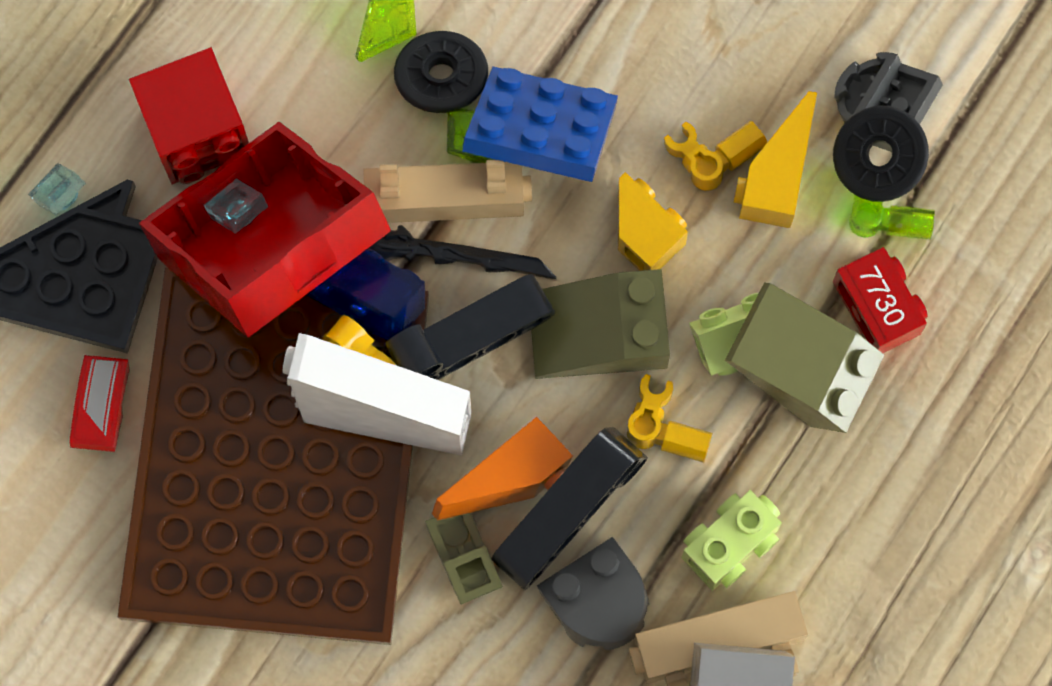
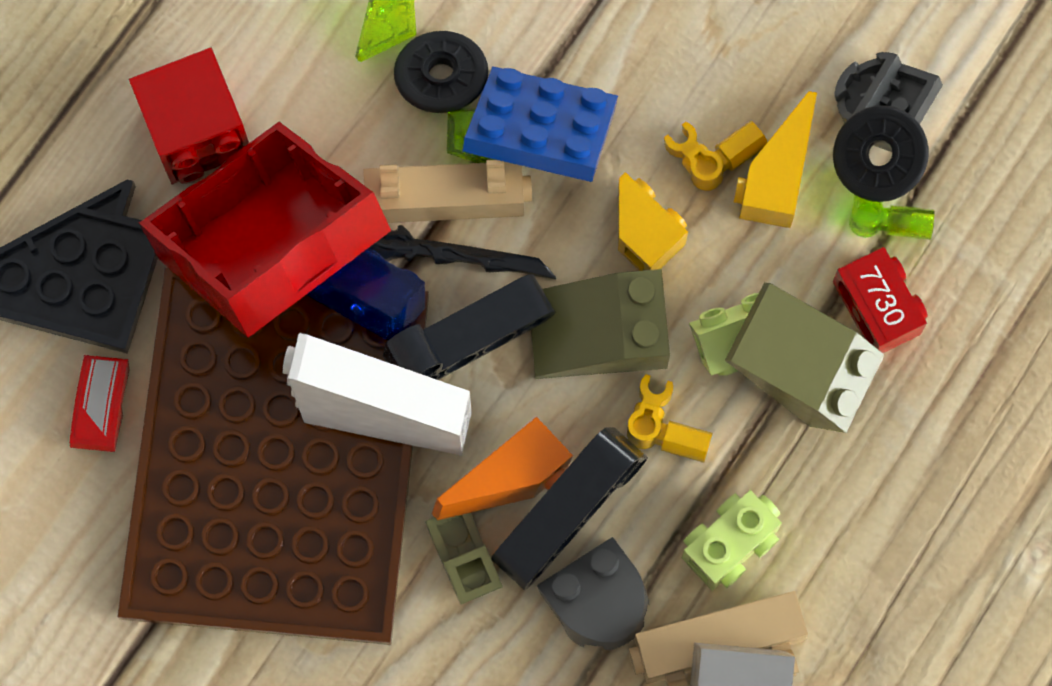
clear light blue plate [28,163,86,215] -> none
clear light blue plate [204,179,268,234] -> none
yellow bar [321,315,396,365] -> none

